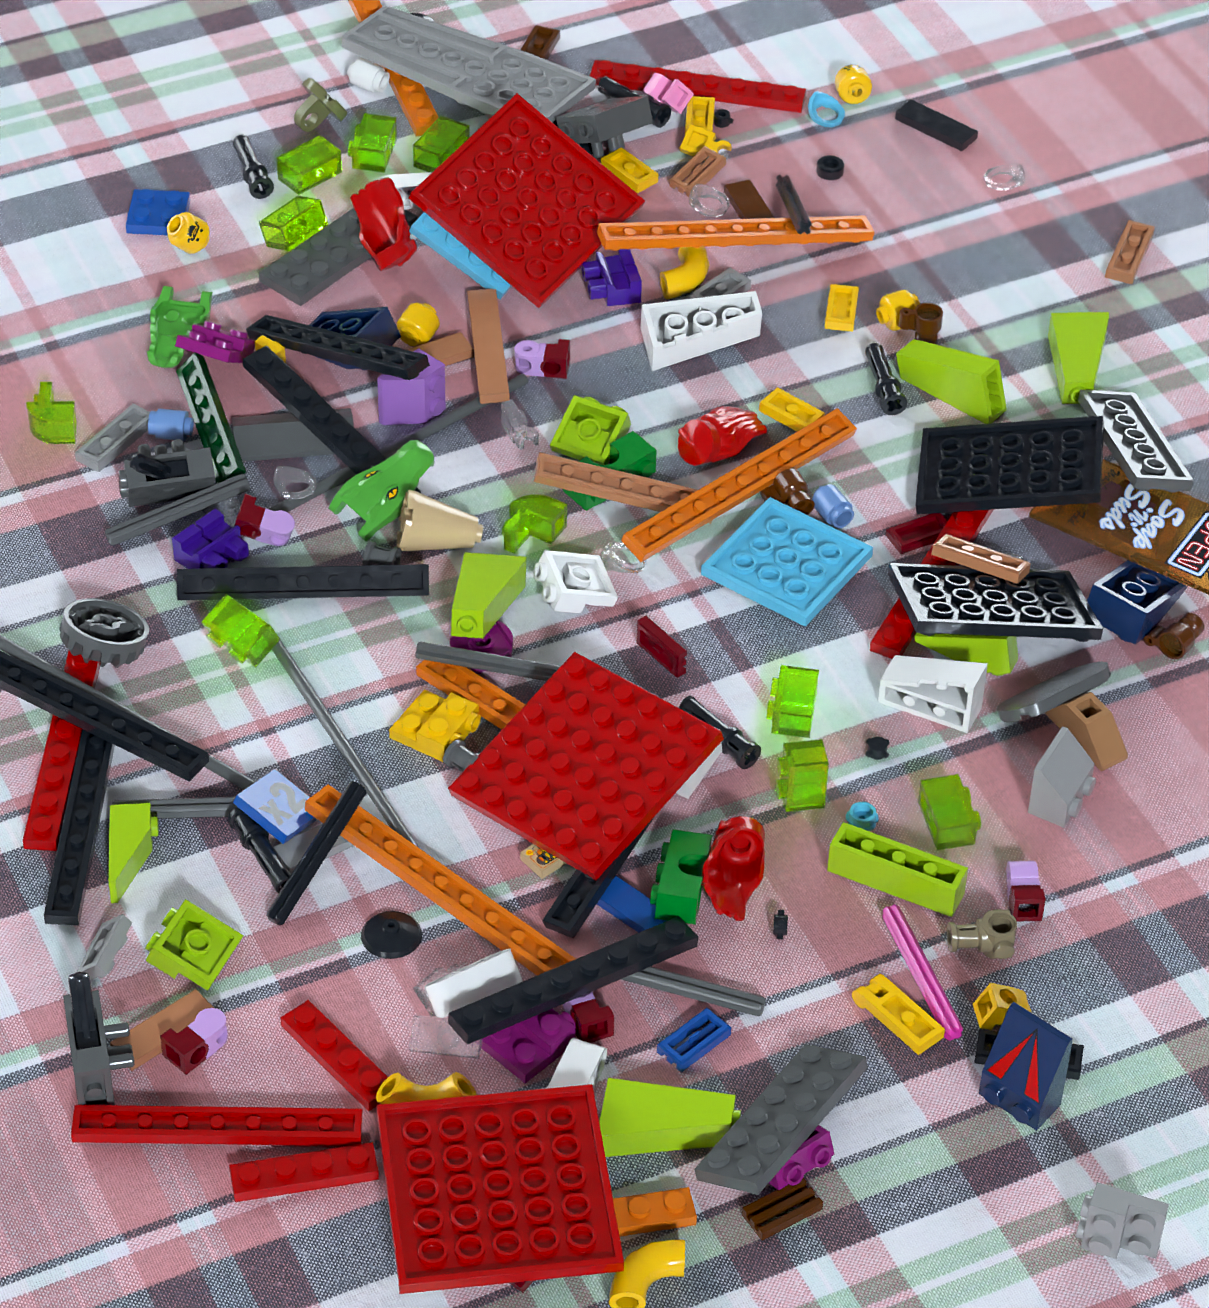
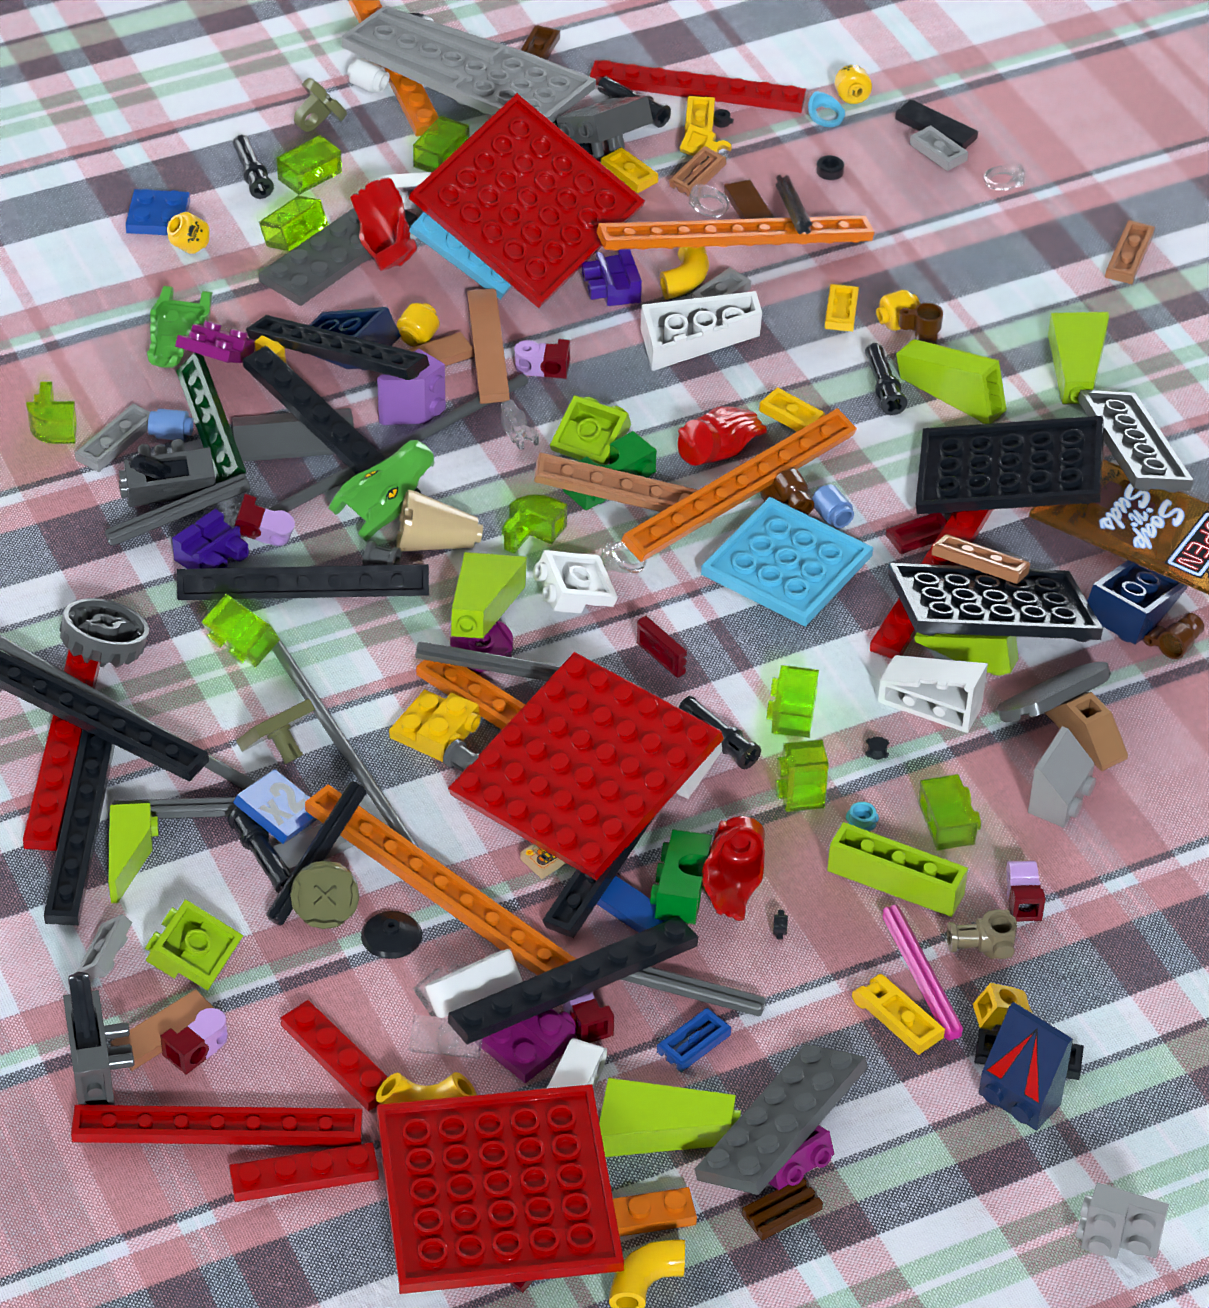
clear piece [273,466,317,499] -> none
clear neon green brick [348,113,397,173] -> none
bright pink leg [642,73,694,114] -> none
none -> olive tile [236,699,315,765]
none -> olive tile [291,861,359,929]
none -> light grey plate [910,125,968,171]

